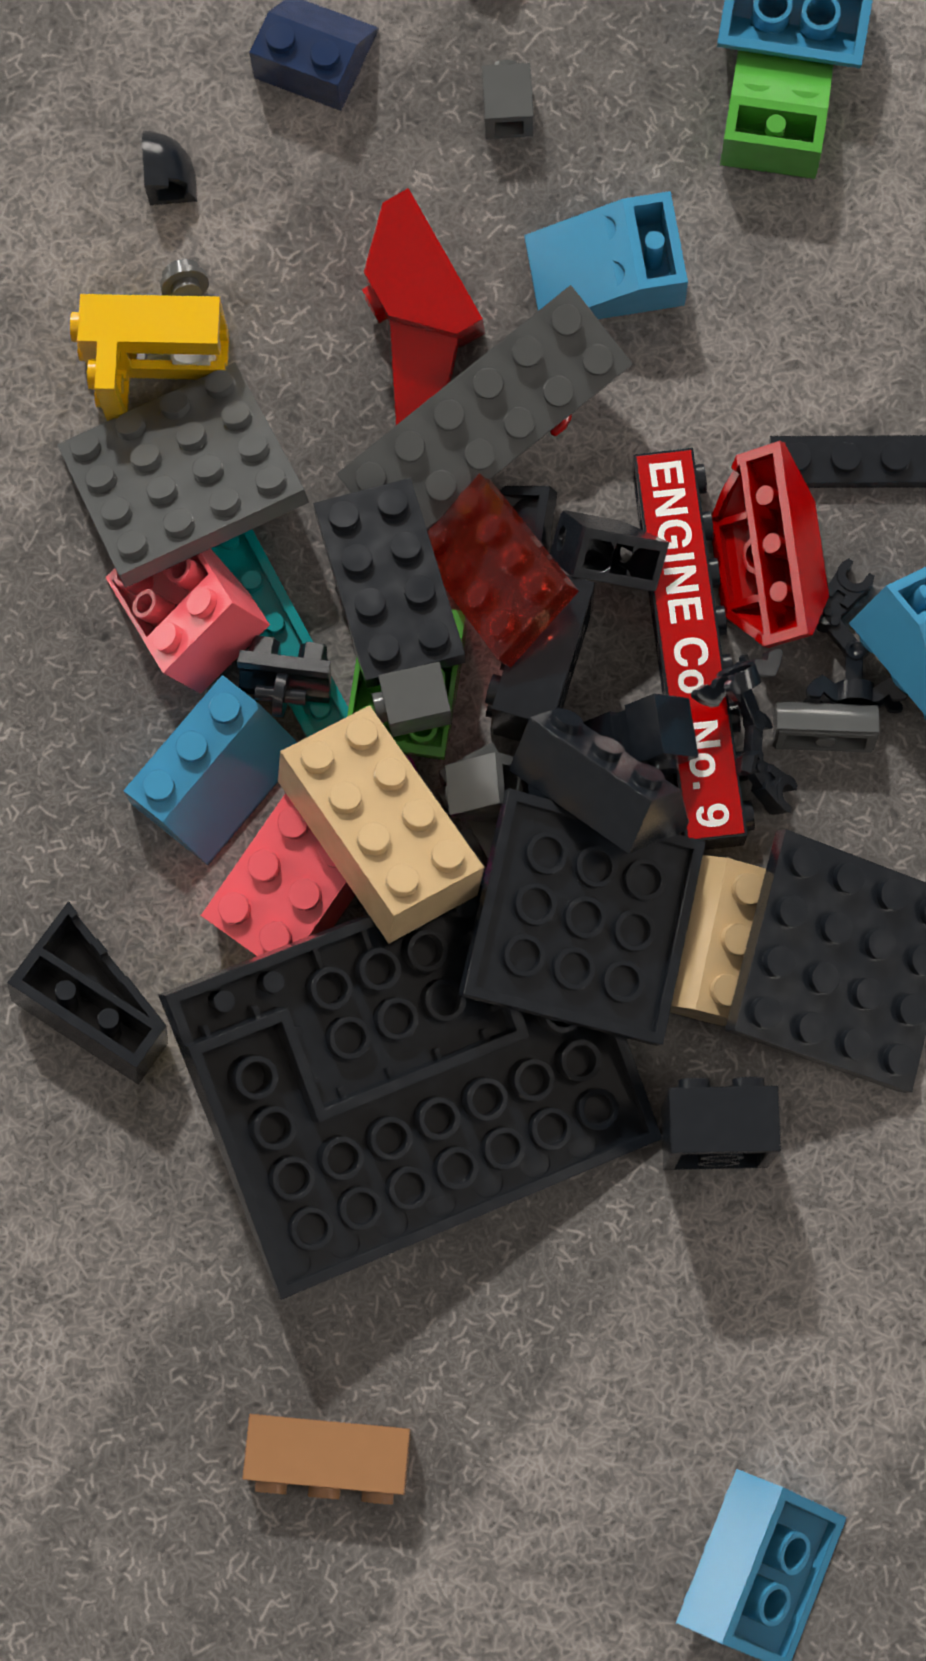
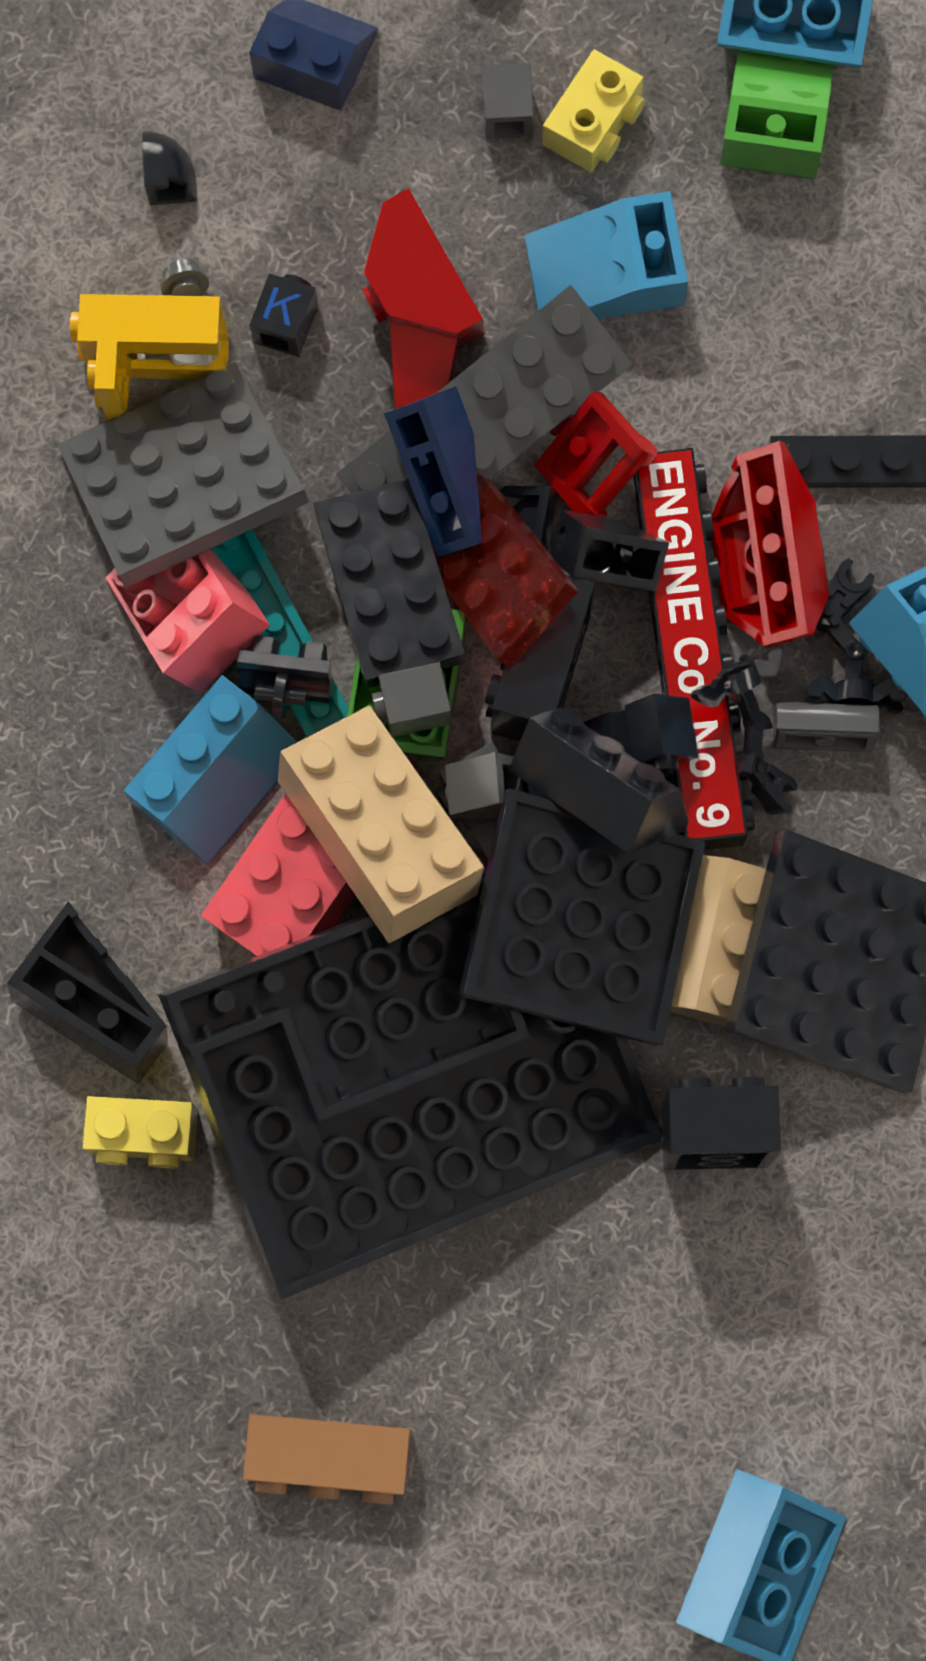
none -> light yellow brick [82,1096,198,1169]
none -> black brick [249,273,318,357]
none -> dark blue slope [384,386,482,557]
none -> red plate [534,392,658,518]
none -> light yellow brick [543,49,646,173]

